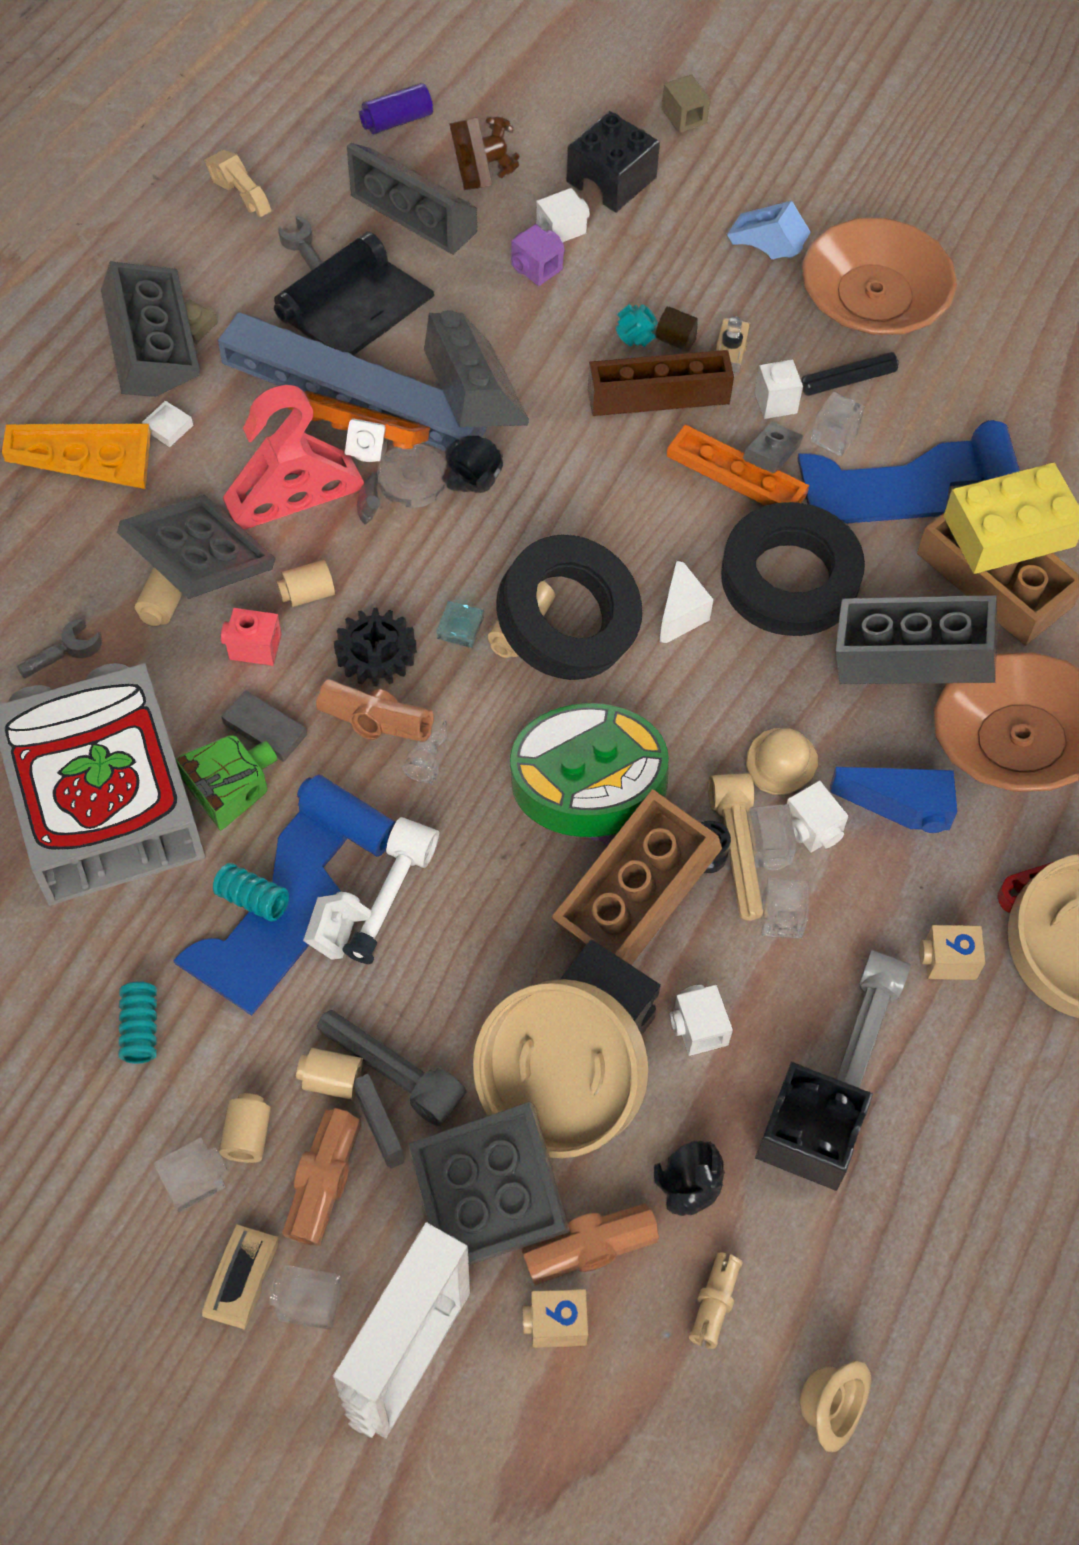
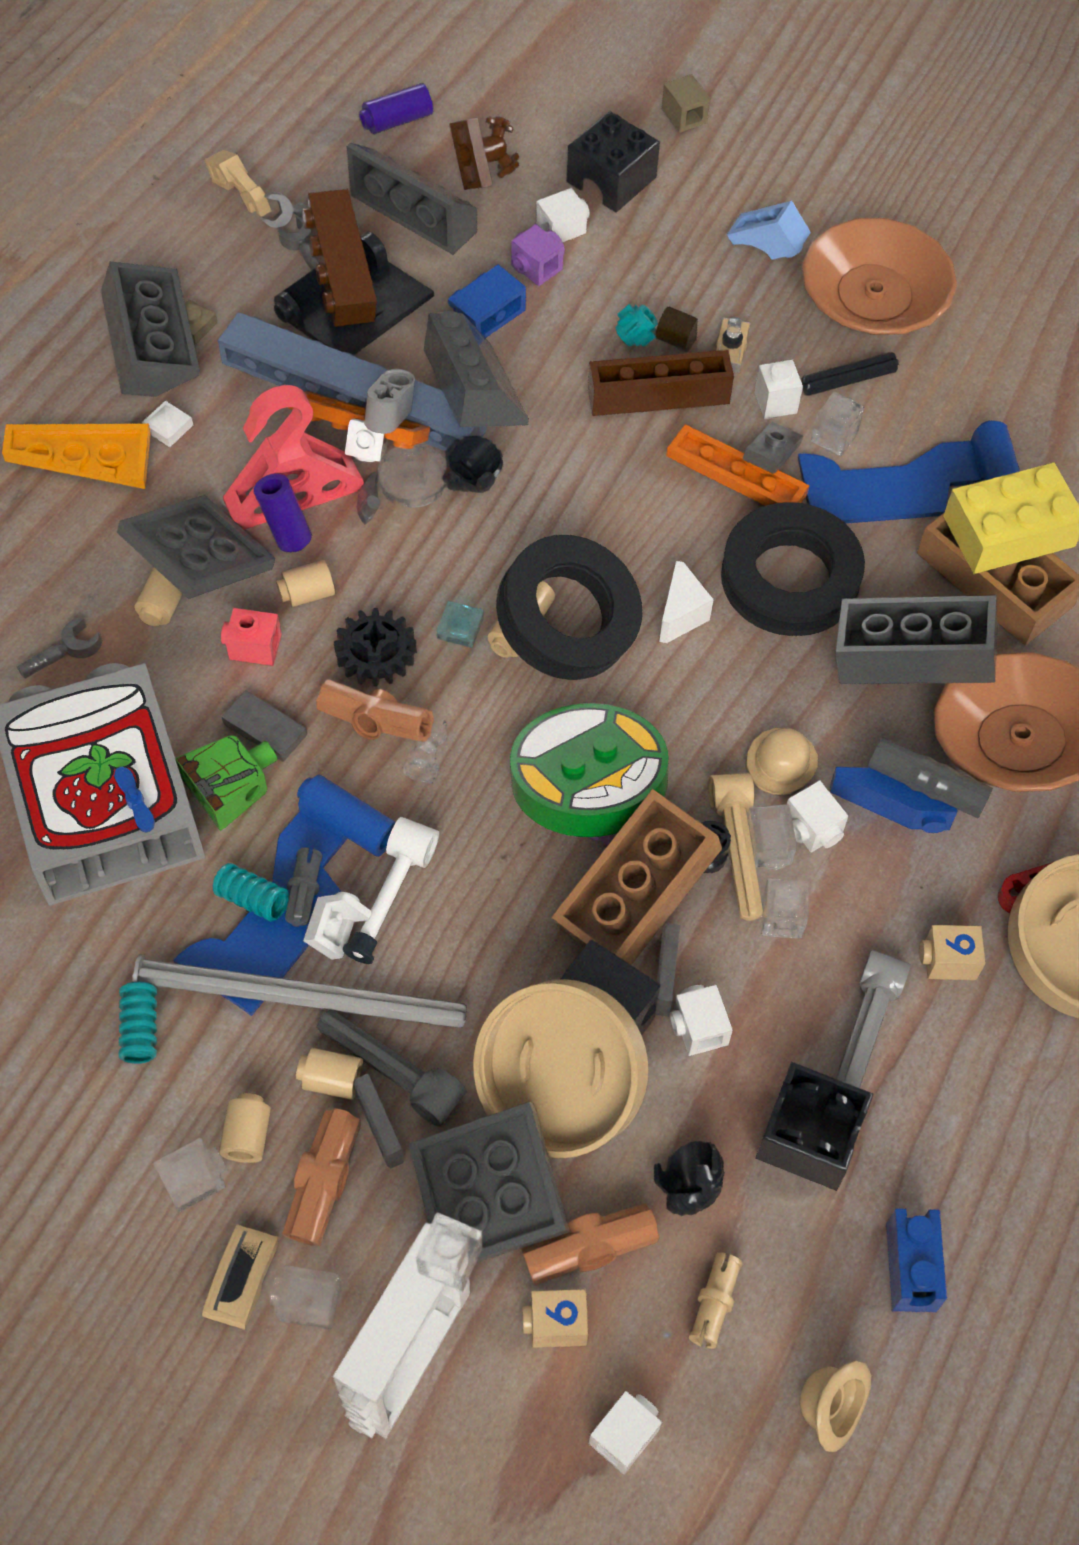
none -> blue piece [114,767,155,833]
none -> light grey axle [133,954,467,1028]
none -> dark purple brick [254,474,312,552]
none -> flat silver piece [260,192,307,228]
none -> dark grey axle [285,847,322,927]
none -> reddish brown brick [302,189,377,327]
none -> light grey beam [364,369,415,434]
none -> clear brick [416,1213,482,1292]
none -> blue brick [448,264,526,338]
none -> white brick [588,1391,662,1474]
none -> flat silver tile [654,923,680,1017]
none -> dark grey axle [868,737,993,819]
none -> blue brick [886,1208,947,1312]

